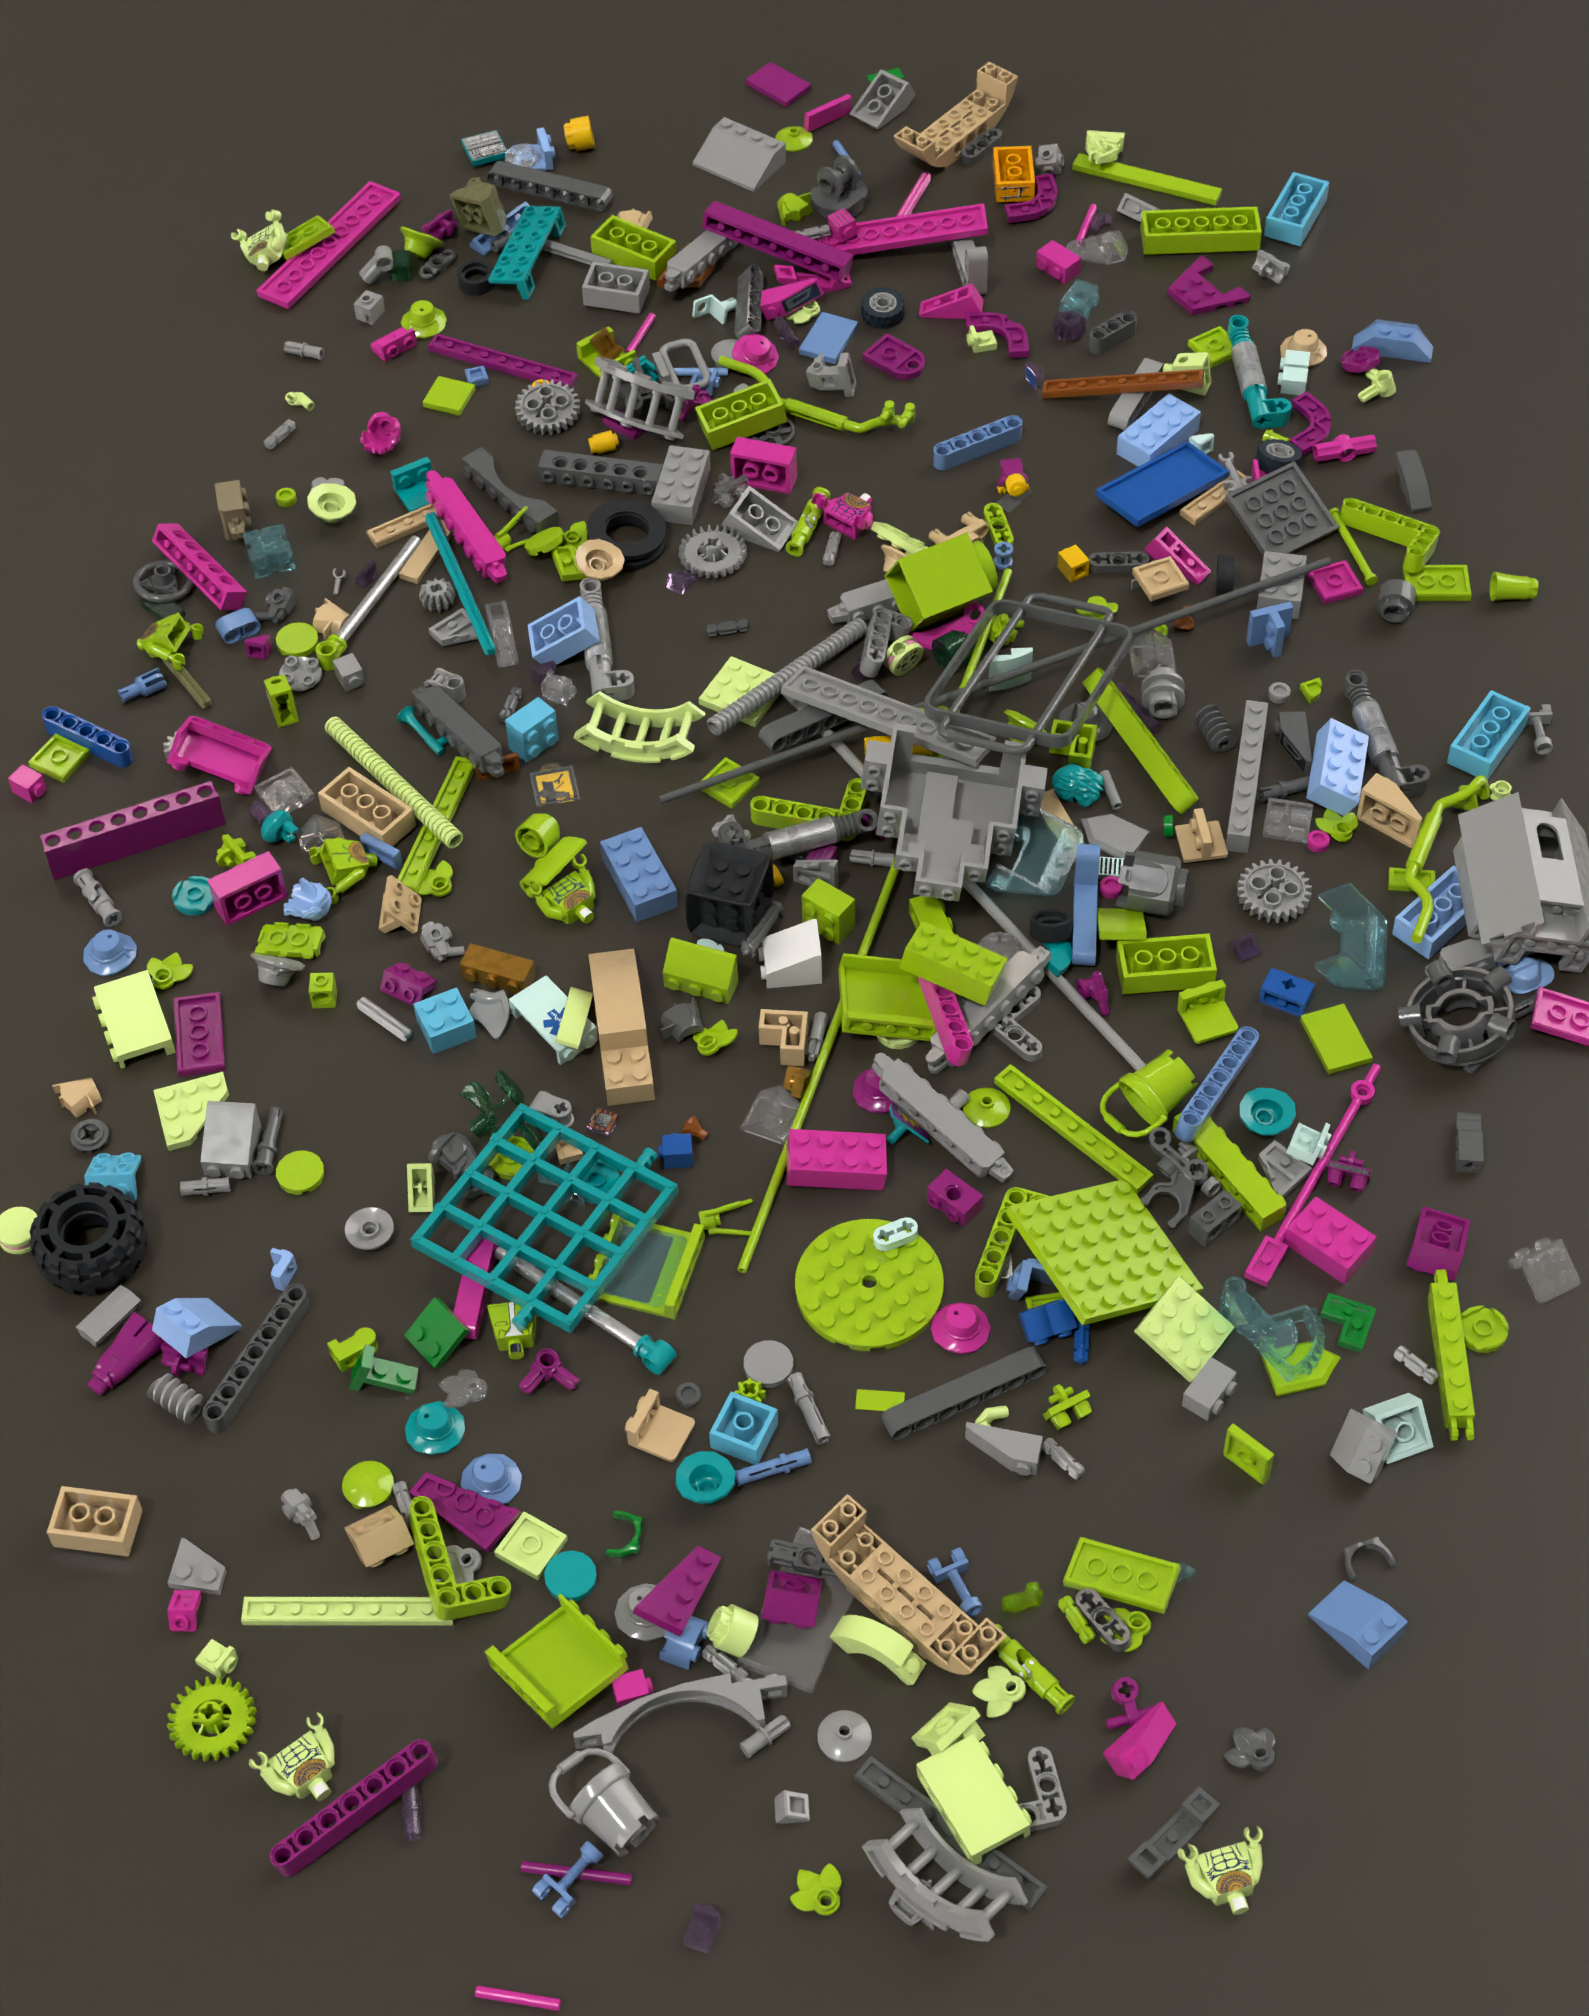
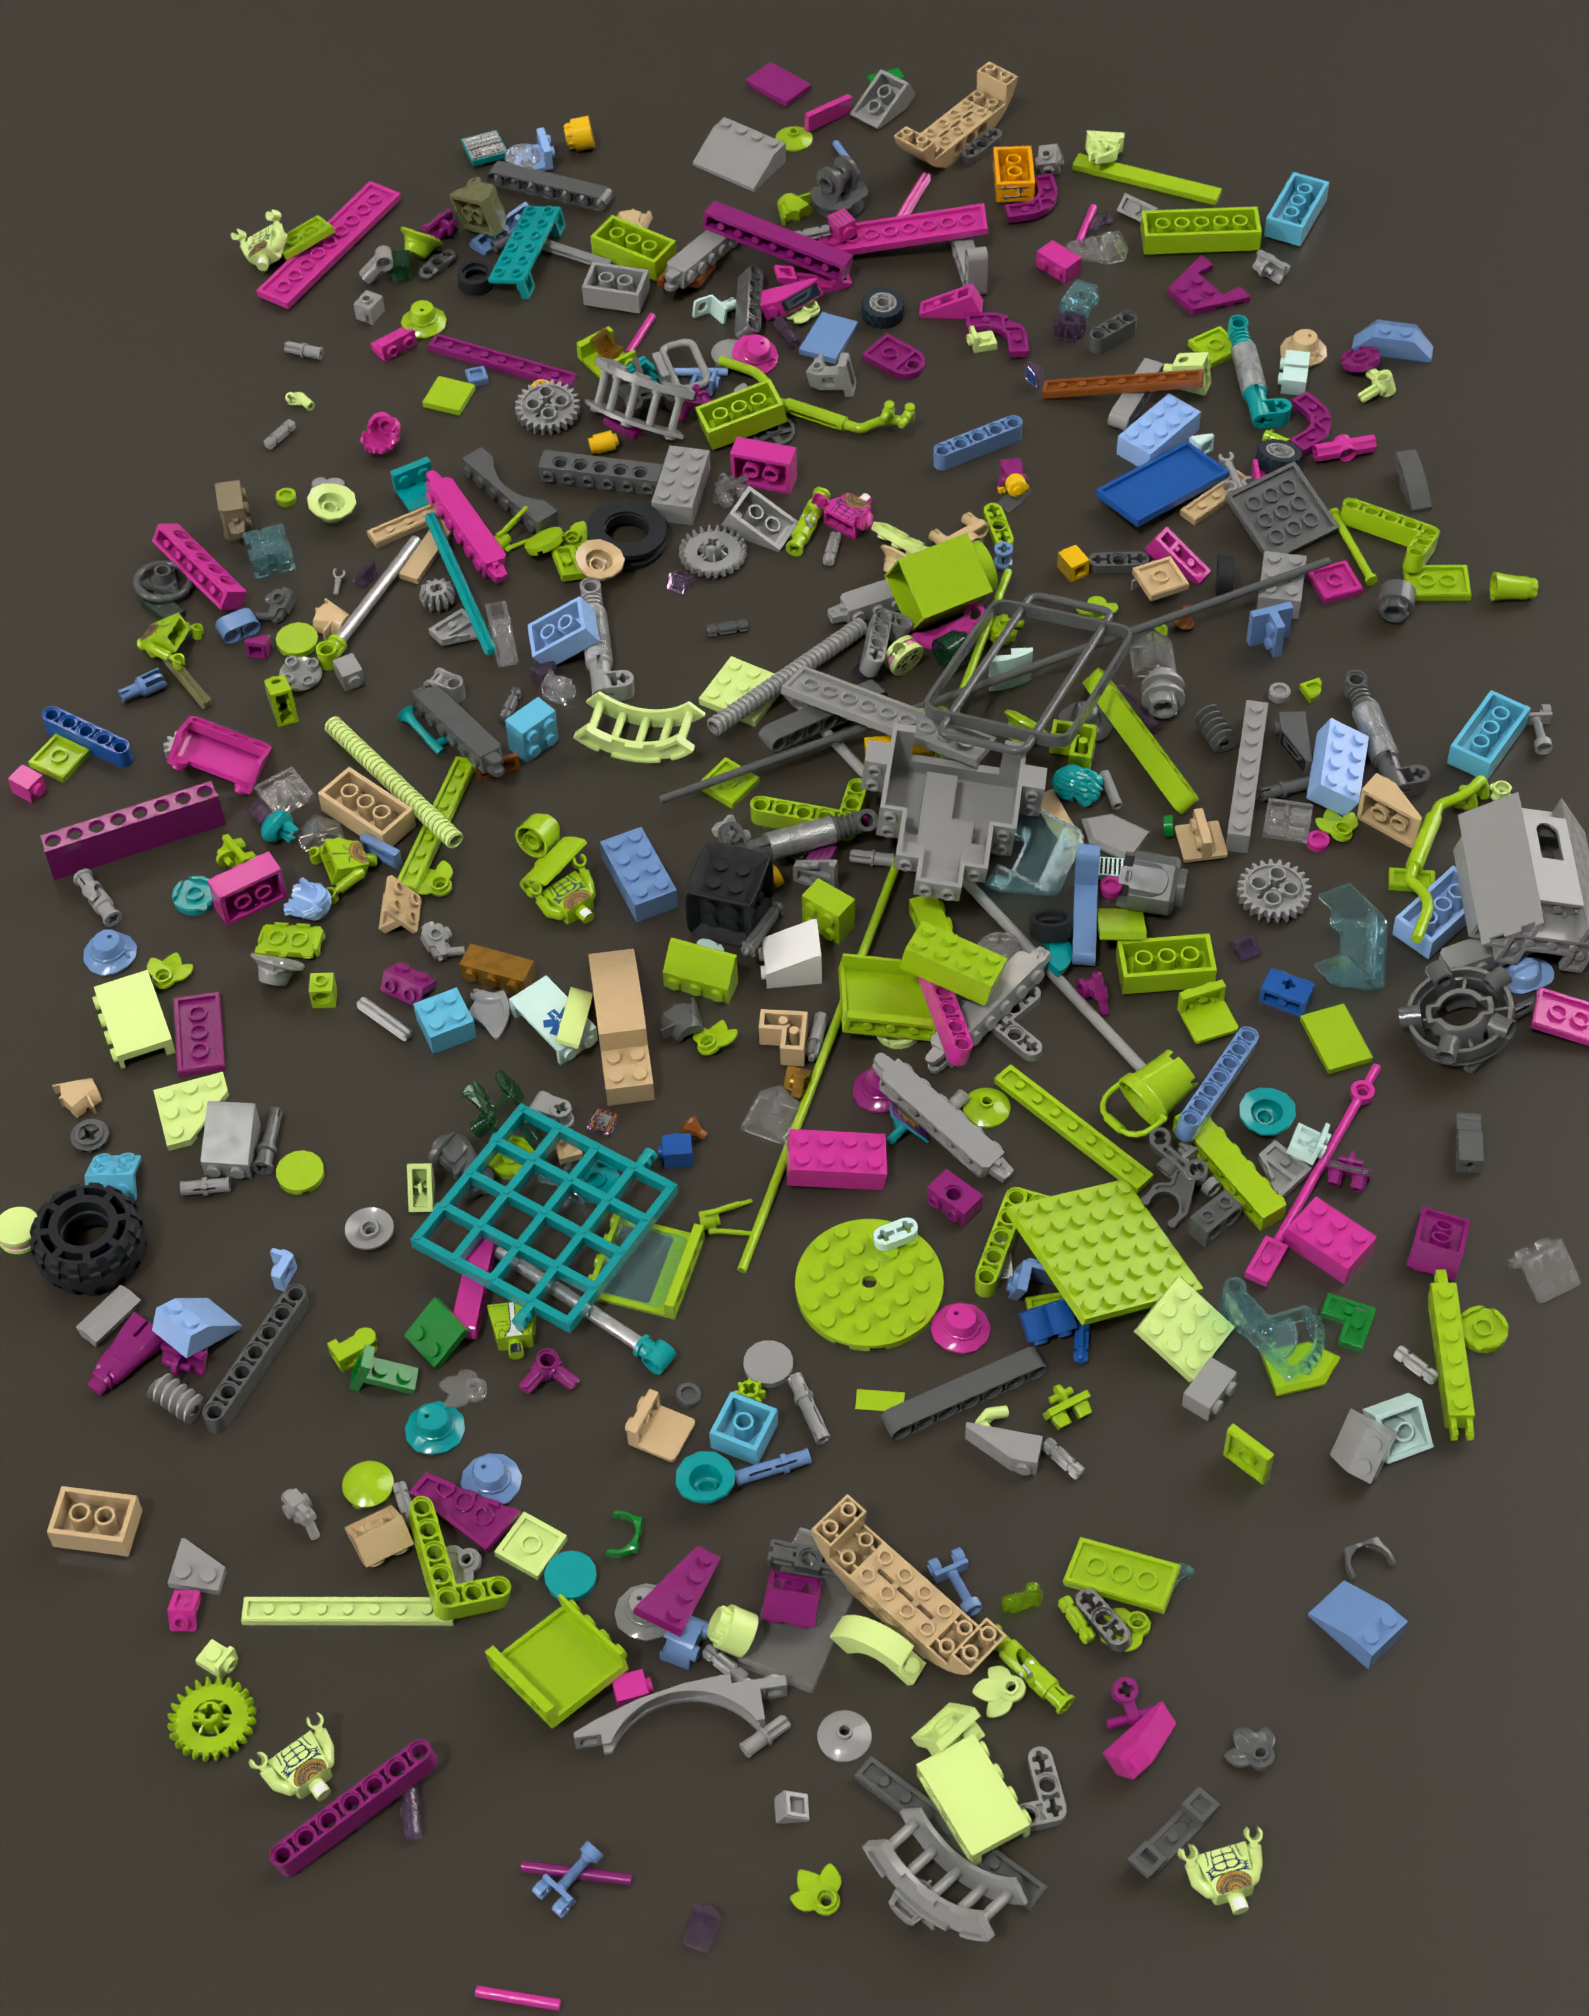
clear piece [529,762,580,807] -> none
light grey piece [549,1748,660,1857] -> none

